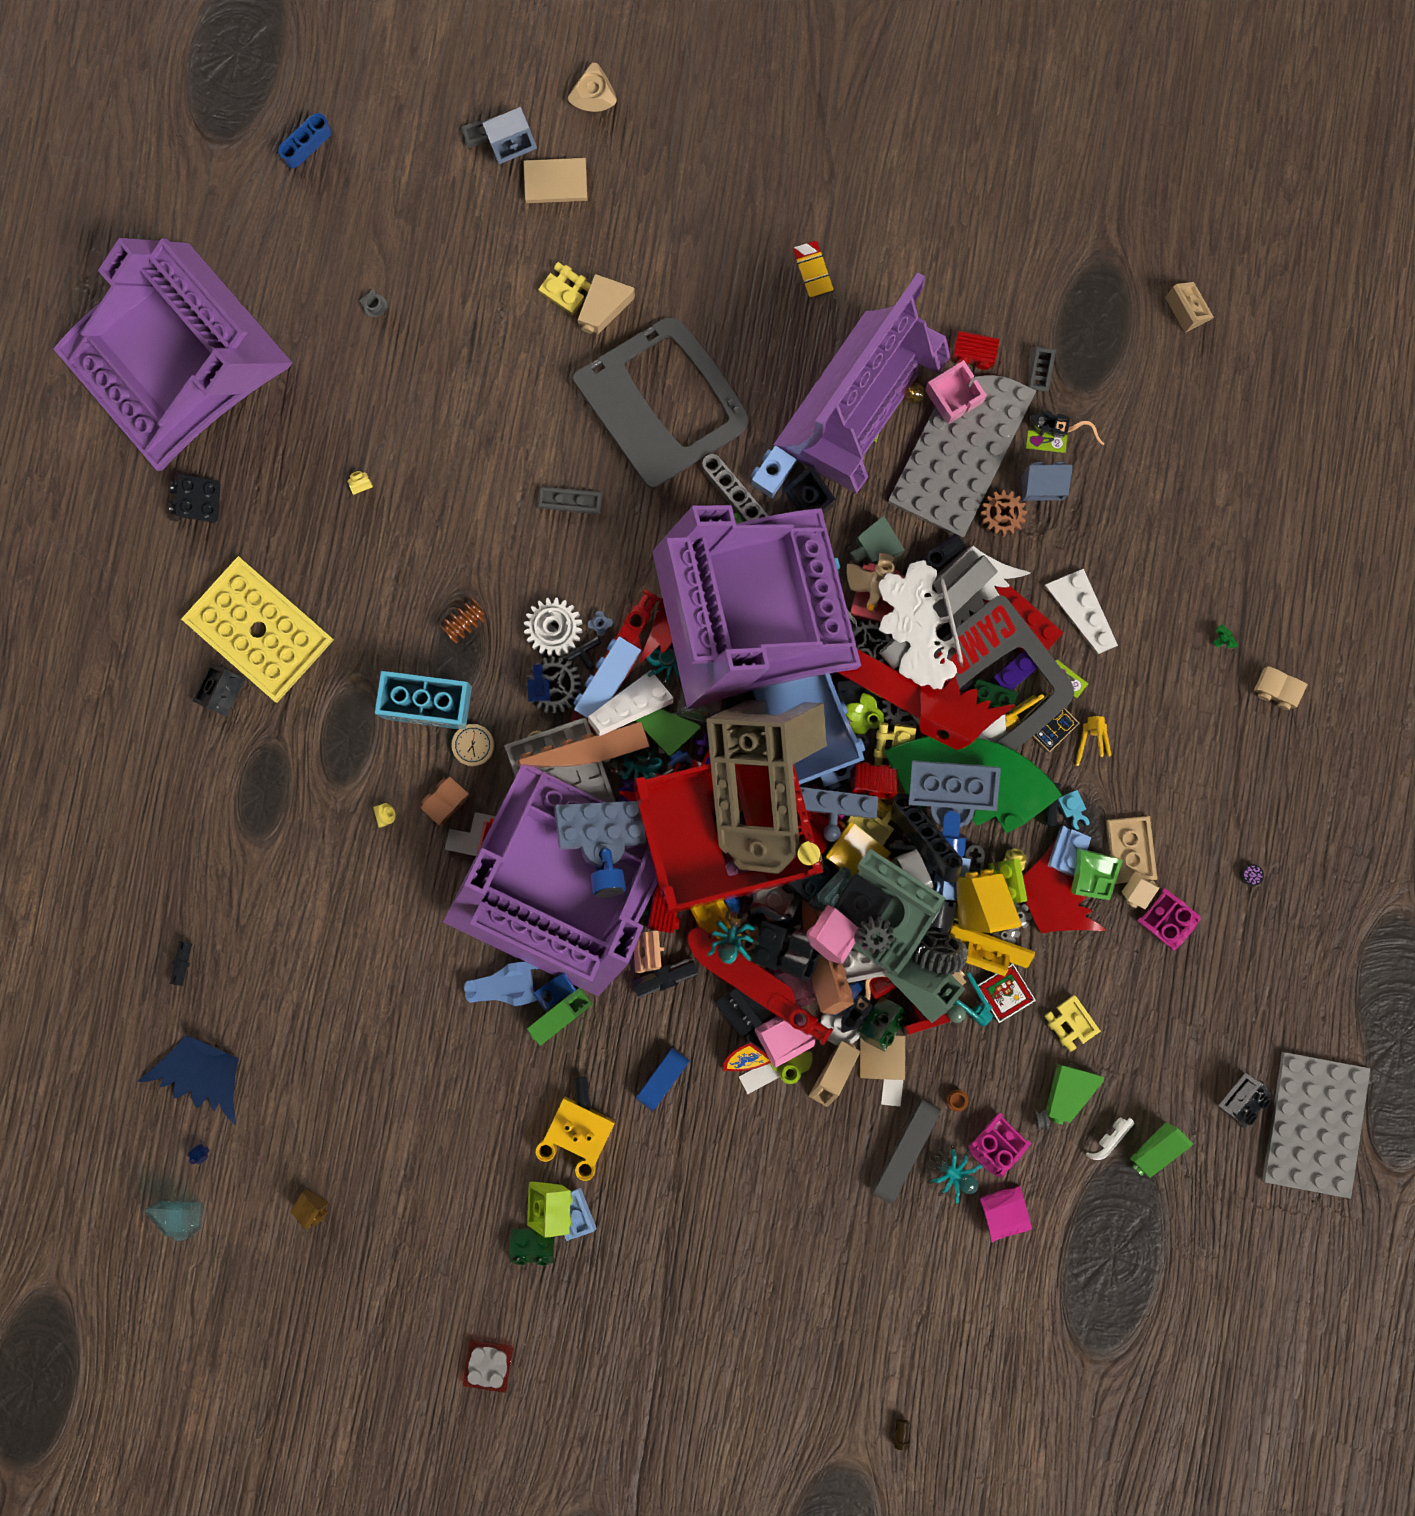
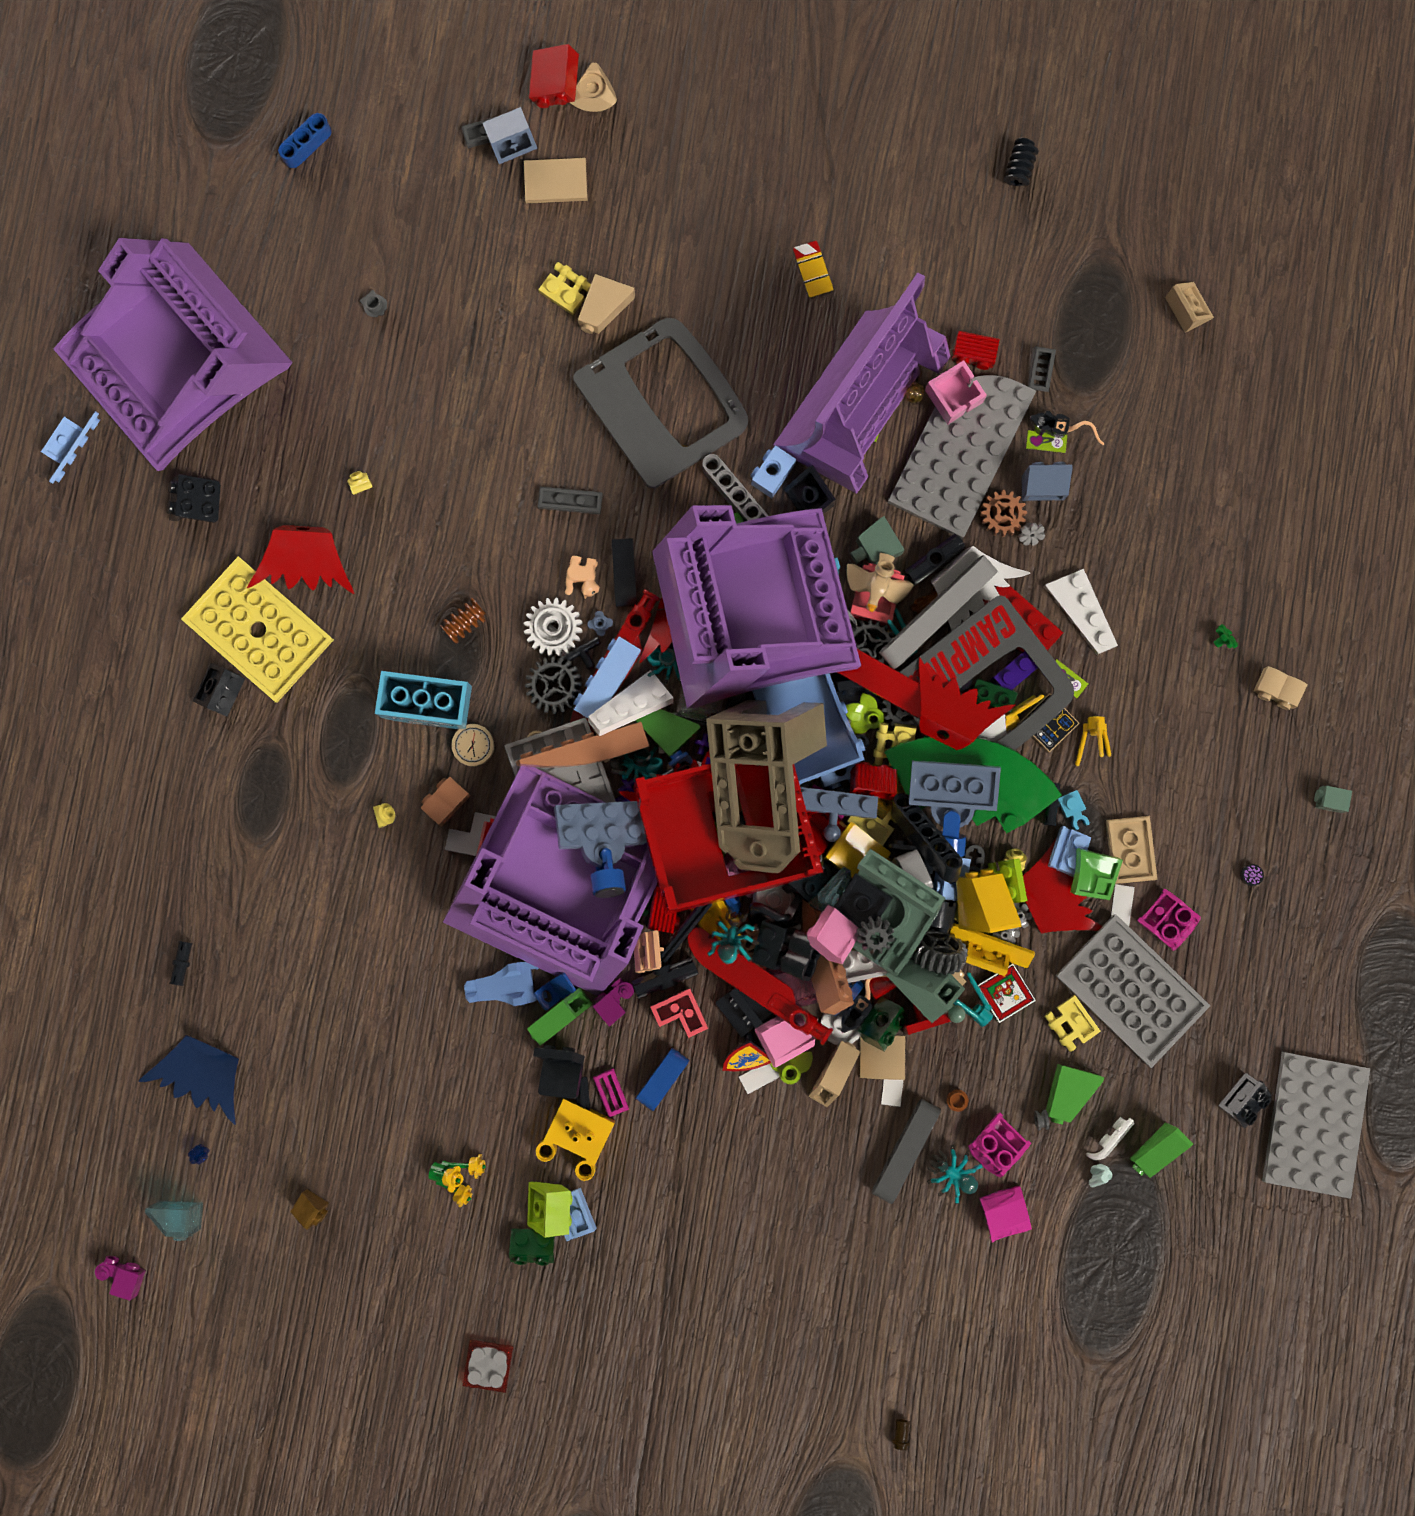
clear blue plate [527,664,551,702] -> none
light yellow plate [797,841,820,865] -> none
white plant [878,560,963,689] -> none
tan brick [1122,871,1159,909] -> none
none -> light blue bracket [41,411,100,484]
none -> magenta brick [95,1256,146,1301]
none -> red piece [247,525,354,594]
none -> yellow plant [428,1154,486,1207]
none -> red brick [529,44,579,108]
none -> black bracket [533,1045,585,1099]
none -> light nougat animal [565,556,600,599]
none -> magenta brick [593,978,634,1027]
none -> dark pink tile [593,1068,629,1117]
none -> black slope [612,538,637,607]
none -> coral brick [650,988,708,1038]
none -> black axle [660,904,712,967]
none -> black piece [1003,138,1039,186]
none -> light grey plant [1018,523,1045,546]
none -> light grey plate [1055,914,1210,1068]
none -> light aqua plate [1089,1164,1113,1187]
none -> white sticker [1111,884,1135,926]
none -> sand green brick [1314,786,1352,813]

